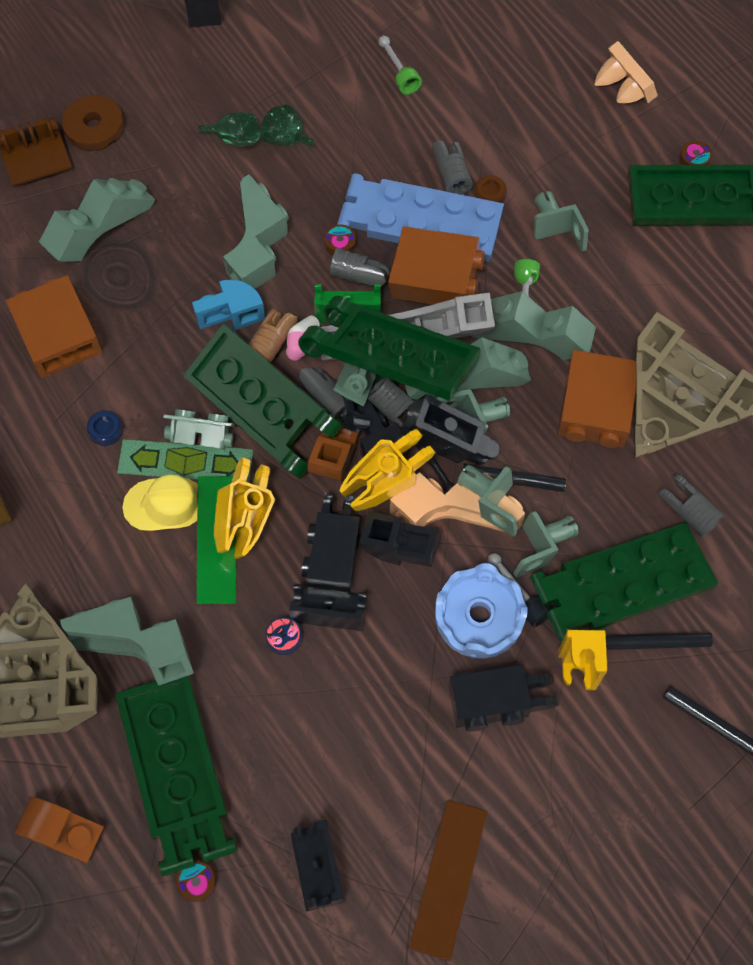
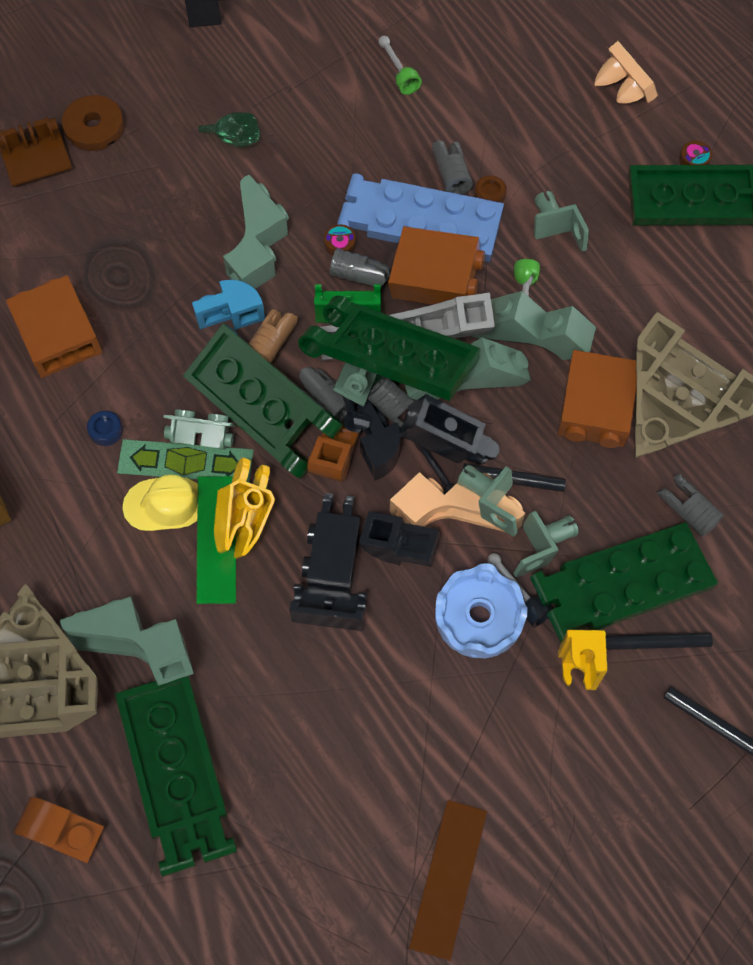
sand green arch [39,178,155,262] -> none
tile [176,861,216,902] -> none
clear green piece [260,104,314,146] -> none
tile [265,617,302,655] -> none
arm [286,315,320,361] -> none
black hinge [291,819,344,912] -> none
yellow hinge [339,429,435,511] -> none
sand green bracket [435,388,510,435] -> none
black hinge [448,665,559,732] -> none

